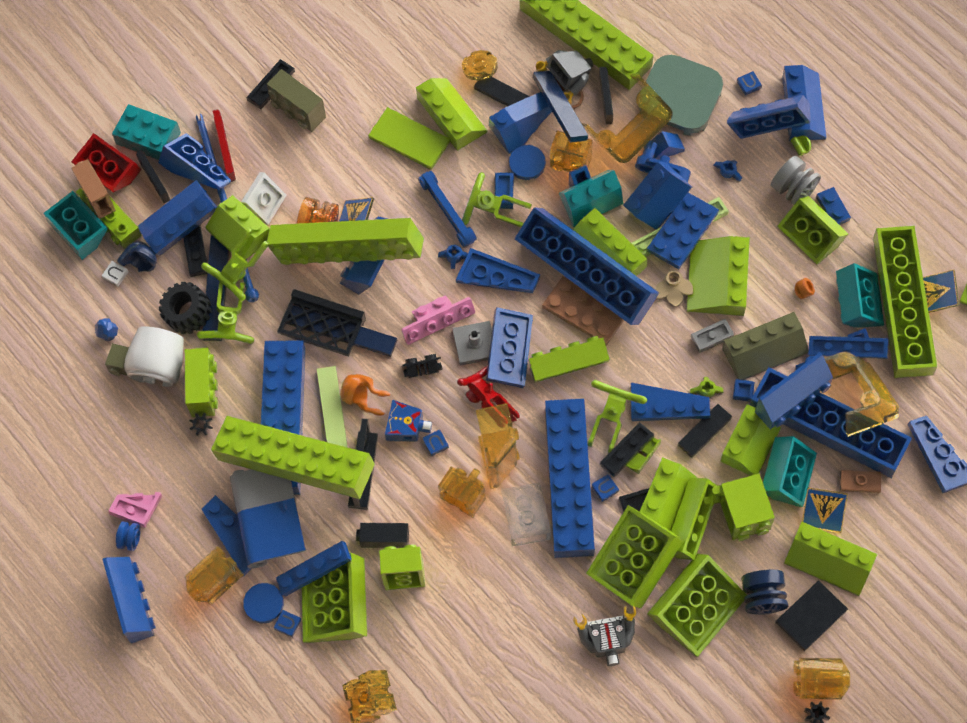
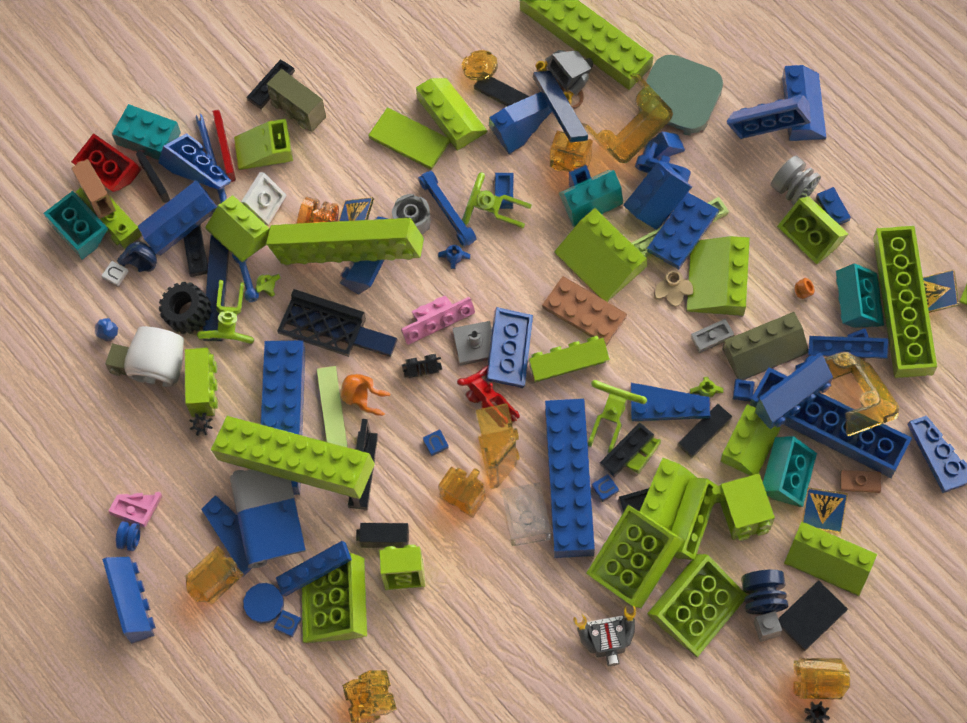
lime piece [201,228,269,301] -> none
blue torso [385,400,432,442] -> none
blue wing [456,248,540,293] -> none
blue tile [509,145,546,180] -> none
blue brick [514,207,659,325] -> none
black tile [599,67,613,124] -> none
blue piece [713,160,742,182] -> none
blue tile [737,71,762,95] -> none
lime plate [790,136,811,156] -> none
none -> lime slope [234,119,293,170]
none -> lime piece [256,274,281,297]
none -> light grey brick [392,194,431,234]
none -> light grey brick [754,611,782,642]

